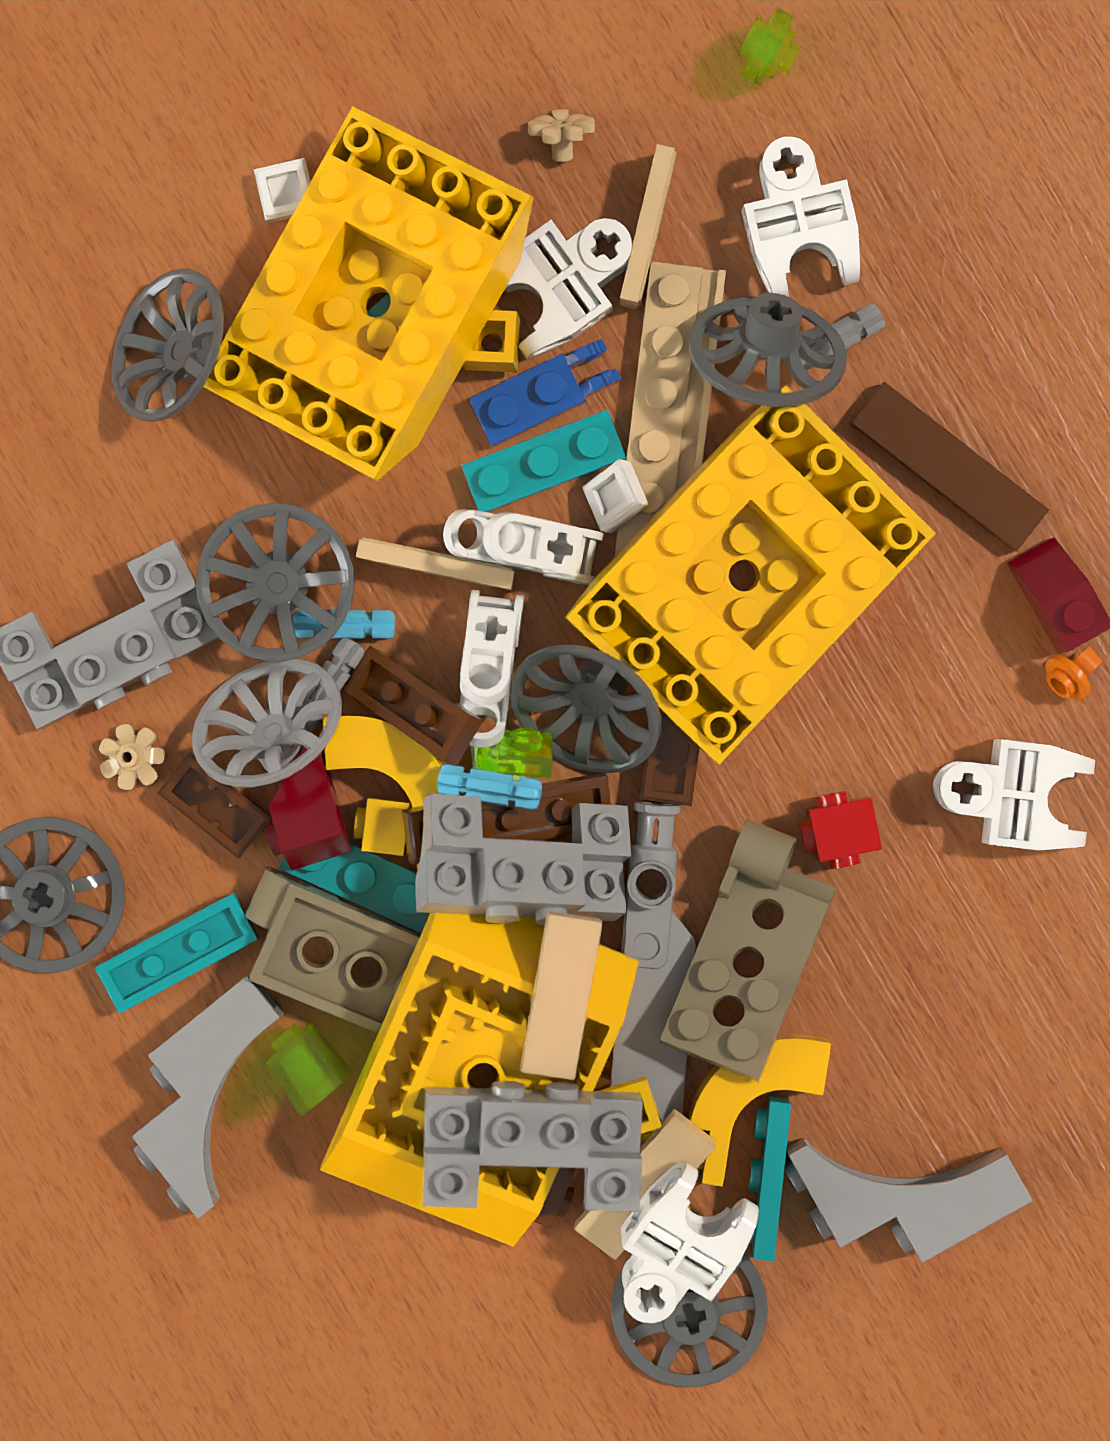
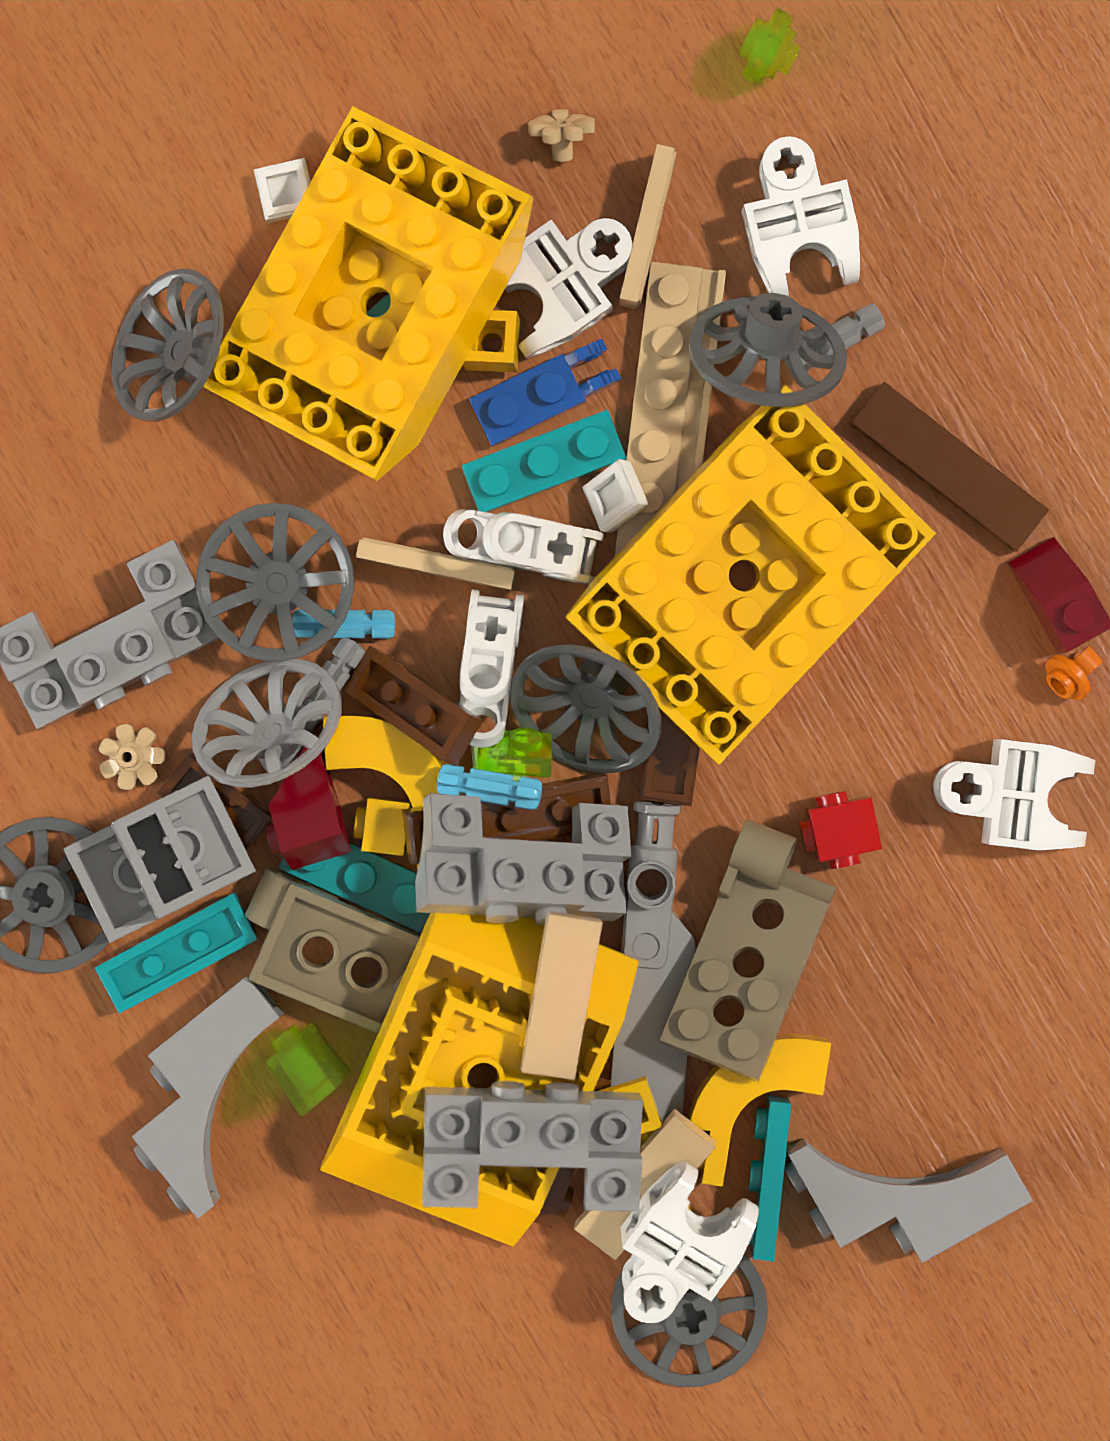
none -> light grey bracket [63,776,256,943]

